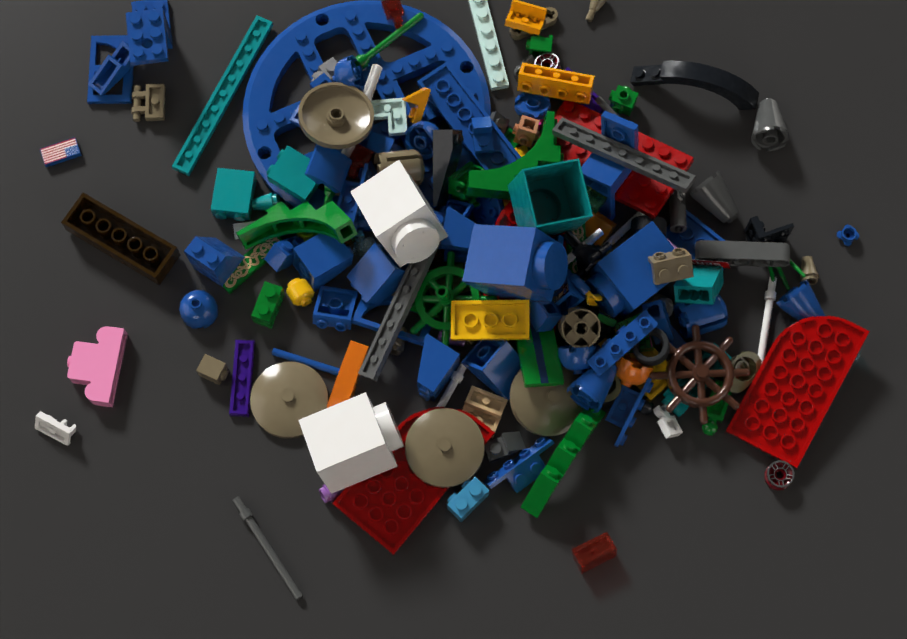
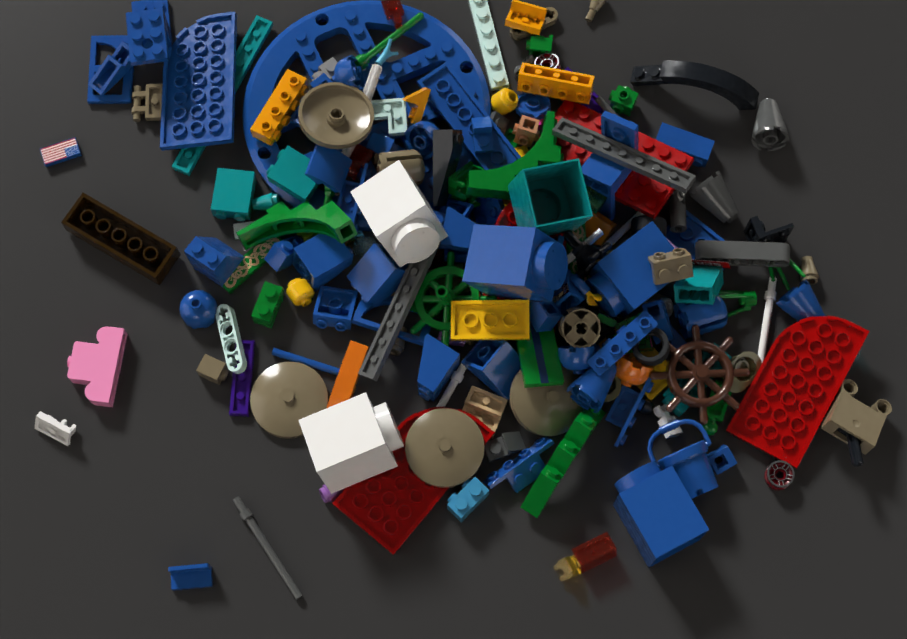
blue plate [836,224,859,246] -> none
none -> blue plate [160,11,237,151]
none -> blue panel [168,563,213,590]
none -> light aqua beam [215,304,247,374]
none -> light orange brick [250,69,309,146]
none -> medium azure bar [375,39,399,66]
none -> yellow head [491,88,518,115]
none -> clear yellow tile [554,555,581,581]
none -> blue container [613,461,709,568]
none -> blue piece [647,419,719,499]
none -> blue brick [656,122,715,167]
none -> blue brick [707,444,737,475]
none -> green plant [718,290,757,317]
none -> dark tan piece [821,379,892,467]

